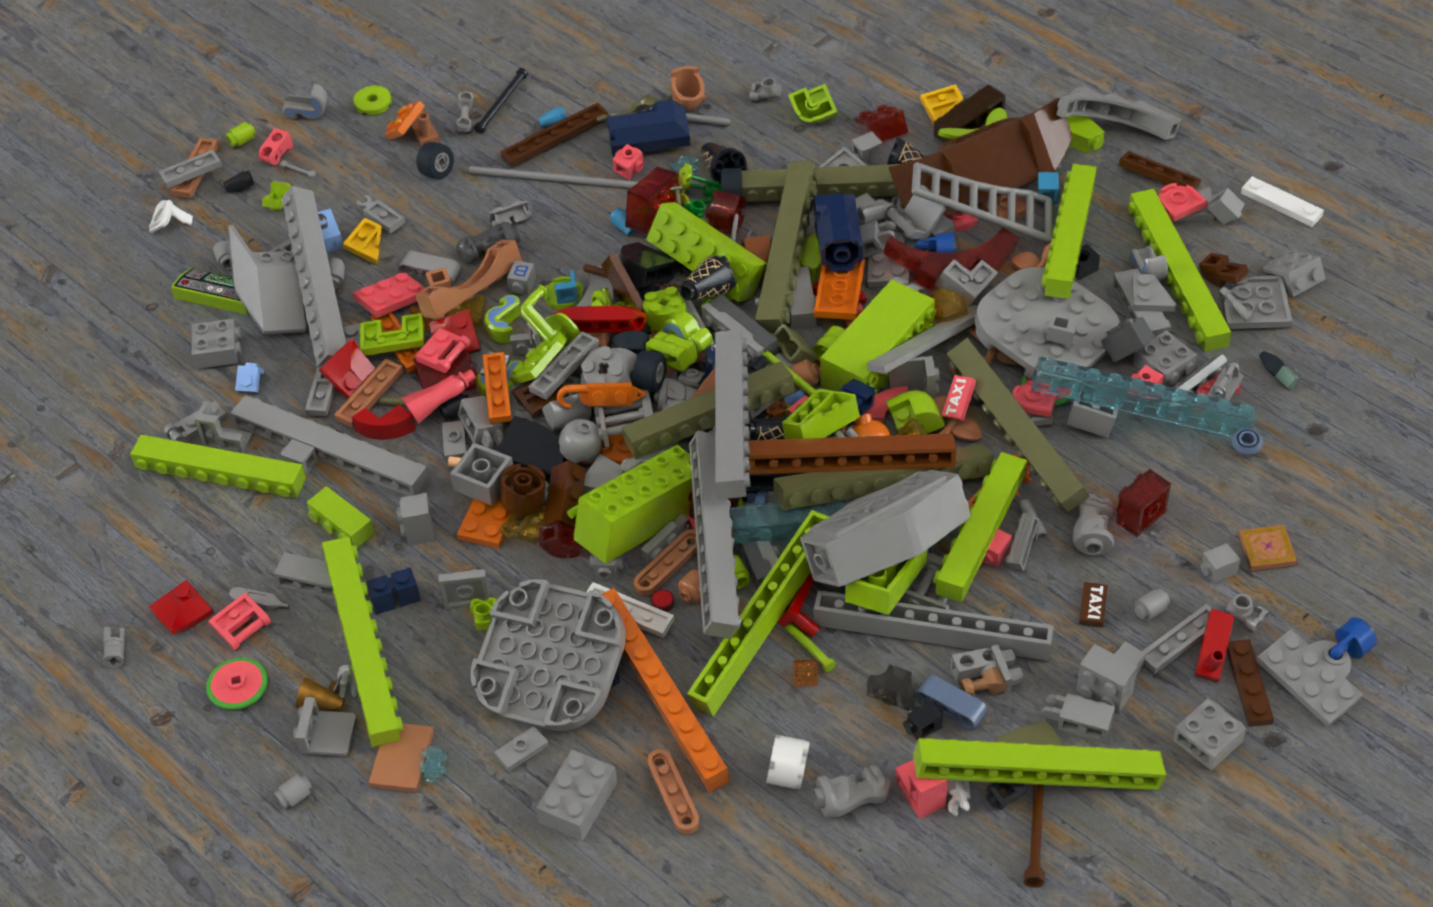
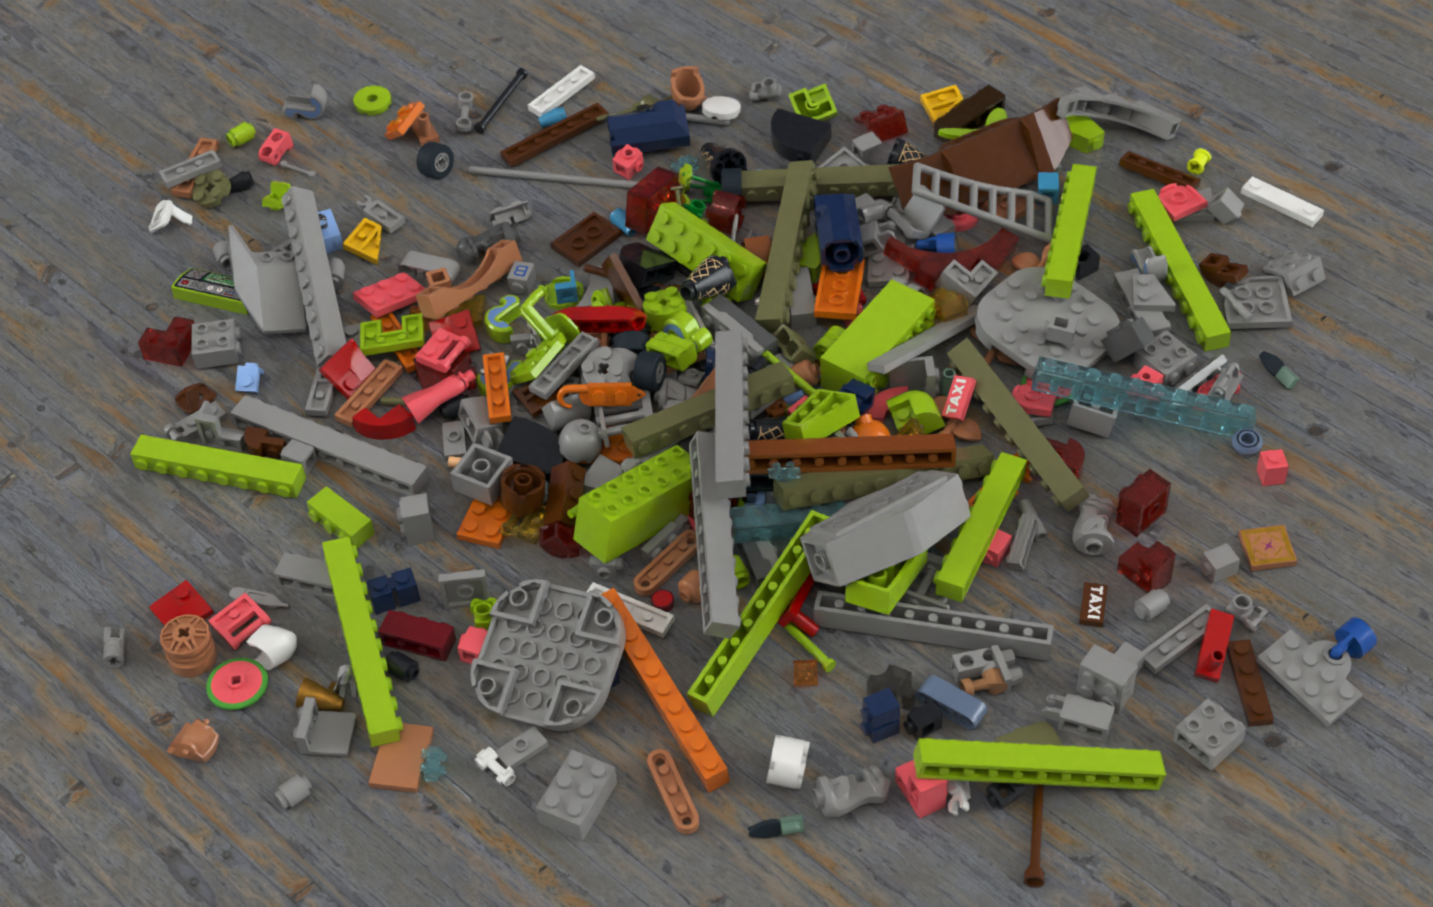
none -> clear red brick [138,316,195,367]
none -> nougat wheel [160,614,218,677]
none -> nougat helmet [166,718,219,763]
none -> reddish brown piece [175,383,217,415]
none -> olive plate [192,170,231,208]
none -> reddish brown brick [244,426,287,459]
none -> white piece [247,624,297,670]
none -> dark red brick [378,610,456,662]
none -> black brick [385,651,420,683]
none -> coral brick [457,626,487,665]
none -> white bar [474,747,516,786]
none -> white plate [528,65,595,117]
none -> reddish brown tile [550,212,622,267]
none -> white tile [702,96,741,121]
none -> piece [748,814,804,838]
none -> clear light blue piece [768,462,801,482]
none -> black brick [771,108,831,164]
none -> dark blue piece [860,688,900,744]
none -> sand green cone [939,368,956,397]
none -> clear red brick [1046,438,1085,480]
none -> clear red brick [1117,541,1176,593]
none -> neon yellow bush [1187,148,1211,175]
none -> coral brick [1257,449,1289,486]

